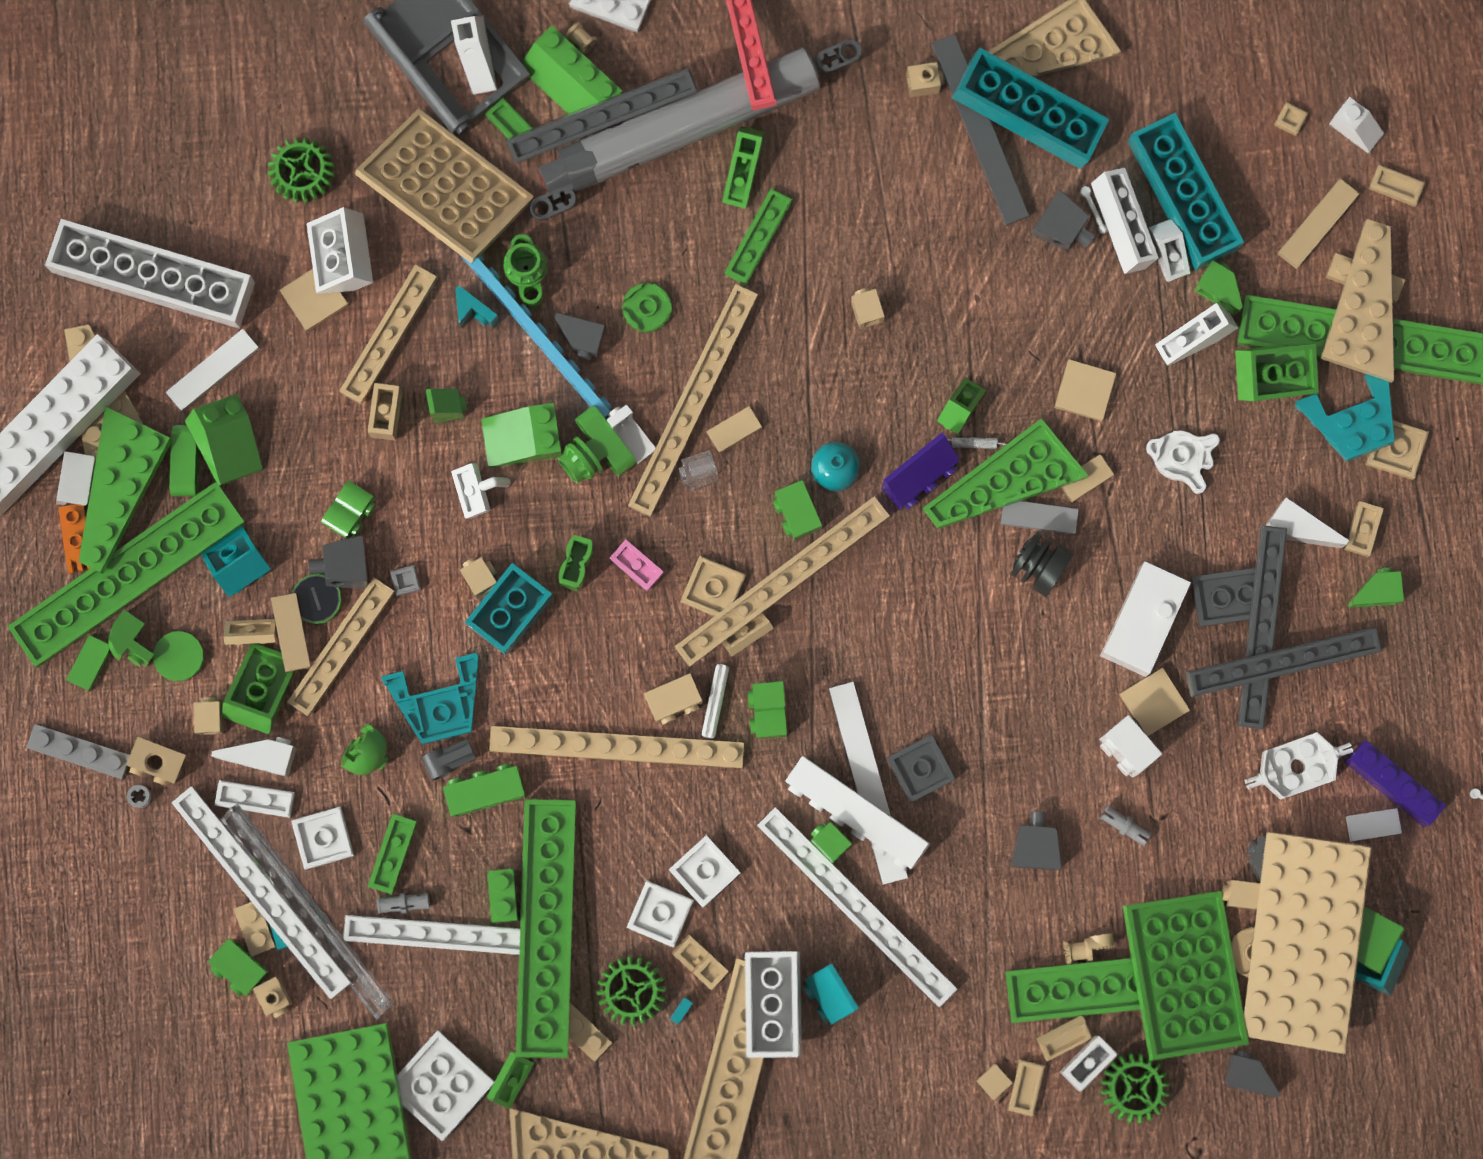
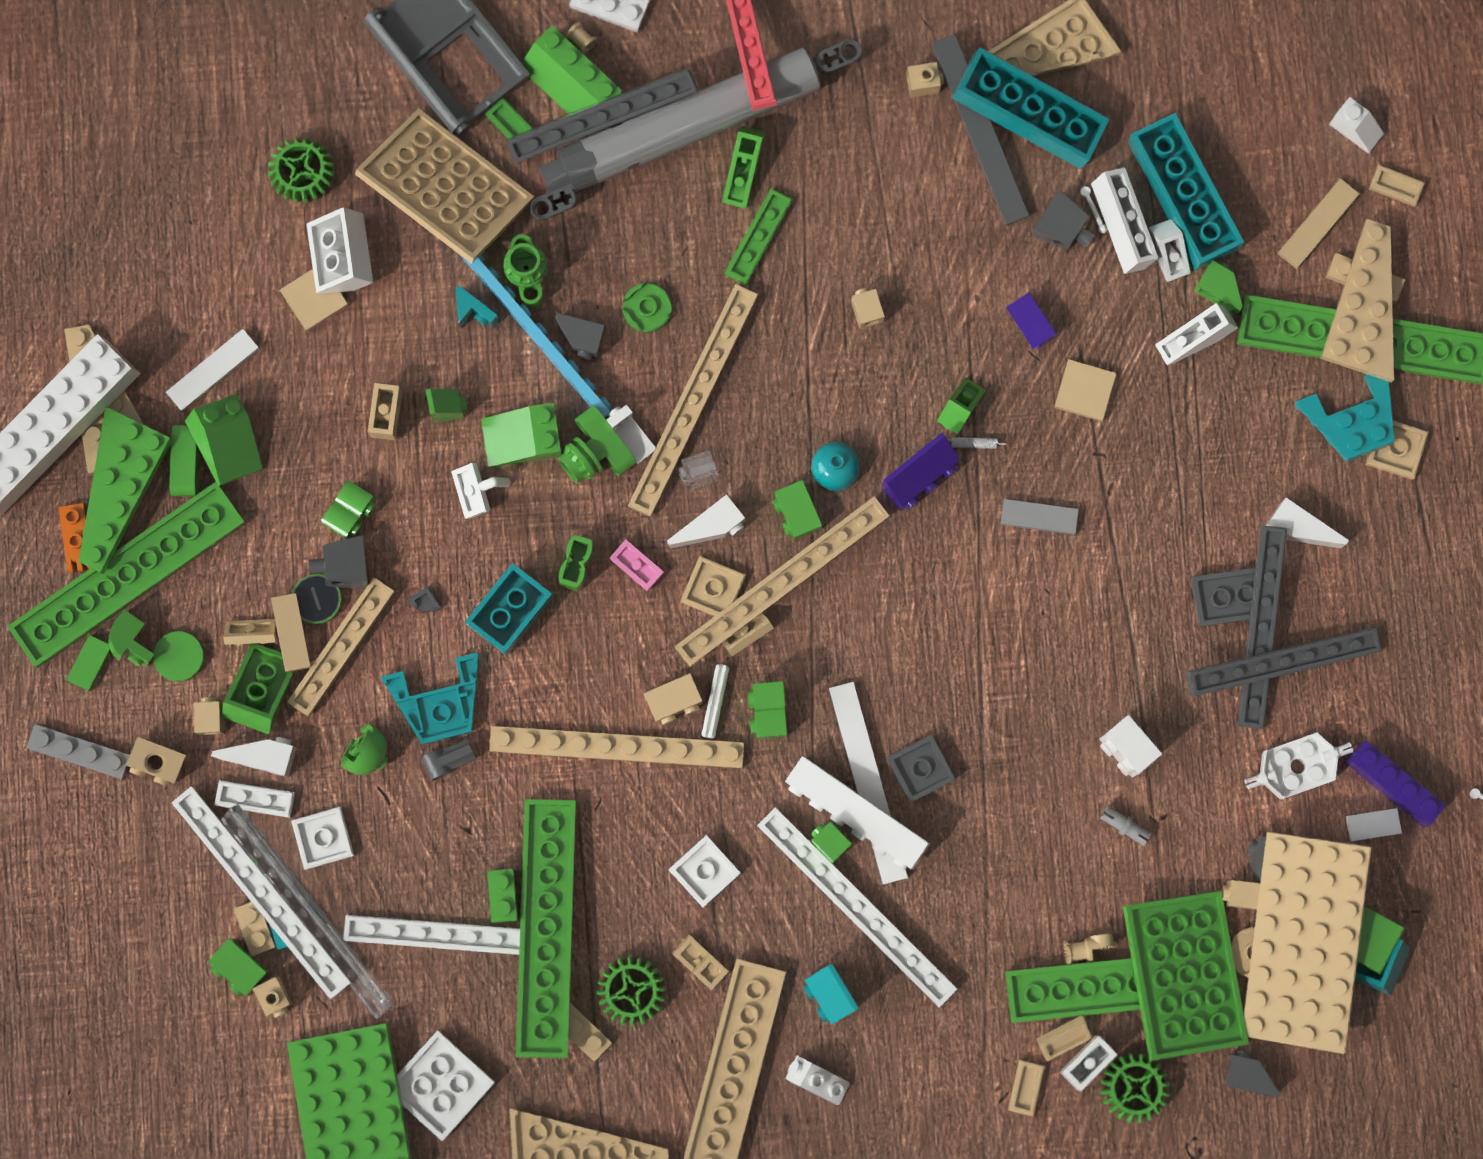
white brick [45,219,255,329] -> none
white panel [56,451,95,506] -> none
light grey bush [127,785,152,808] -> none
teal slope [201,526,271,597] -> none
tan plate [339,264,438,405] -> none
bright green plate [368,813,417,895] -> none
light grey pin [377,893,430,914] -> none
light grey tile [390,565,421,597] -> none
bright green brick [443,763,526,818] -> none
white slope [451,16,497,94] -> none
tan brick [460,557,497,599] -> none
bright green plate [487,1051,534,1109] -> none
white tile [627,880,694,948] -> none
teal tile [670,997,693,1025] -> none
tan tile [706,406,762,454] -> none
white brick [745,952,802,1057] -> none
bright green wing [923,418,1088,529] -> none
tan tile [976,1063,1012,1100] -> none
pearl dark grey wheel [1010,530,1074,597] -> none
dark grey torso [1010,811,1061,871] -> none
tan tile [1061,454,1114,503] -> none
white brick [1100,561,1191,677] -> none
tan tile [1119,668,1190,737] -> none
white tile [1146,430,1220,494] -> none
bright green slope [1235,343,1319,401] -> none
tan tile [1274,102,1308,136] -> none
tan plate [1344,501,1384,557] -> none
bright green slope [1348,568,1404,608] -> none
none -> dark grey tile [407,586,442,612]
none -> white slope [667,495,745,548]
none -> white bracket [785,1056,849,1105]
none -> dark purple hinge [1006,293,1058,349]

